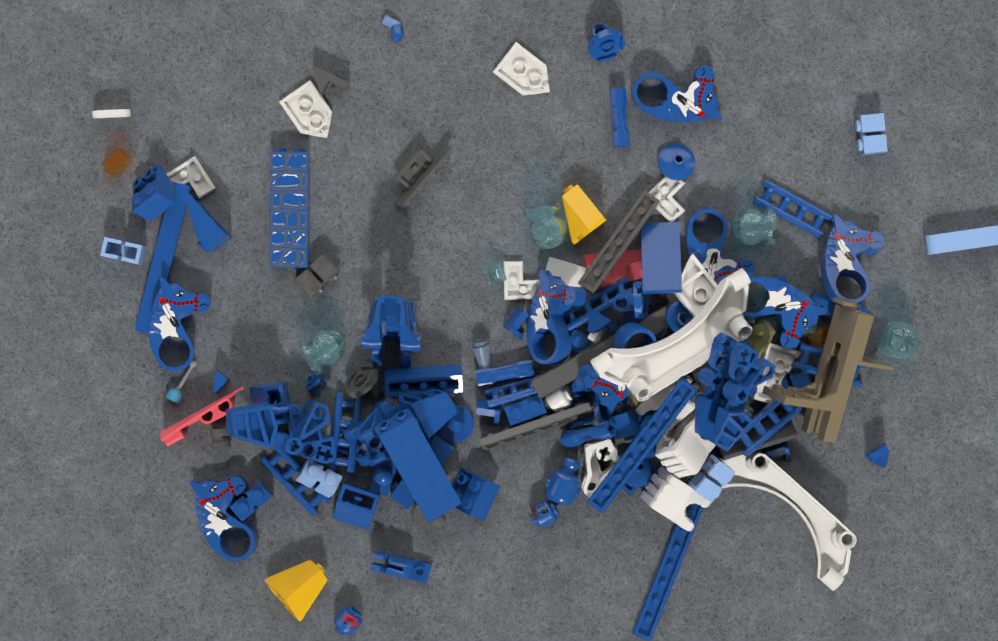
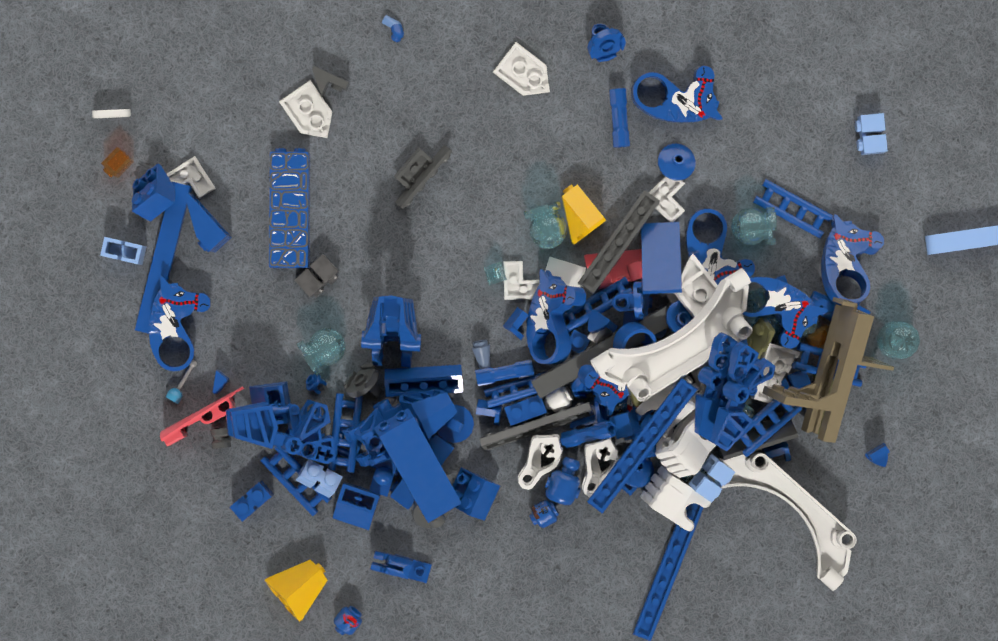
blue animal [190,476,258,562] -> none
none -> white piece [518,434,563,490]

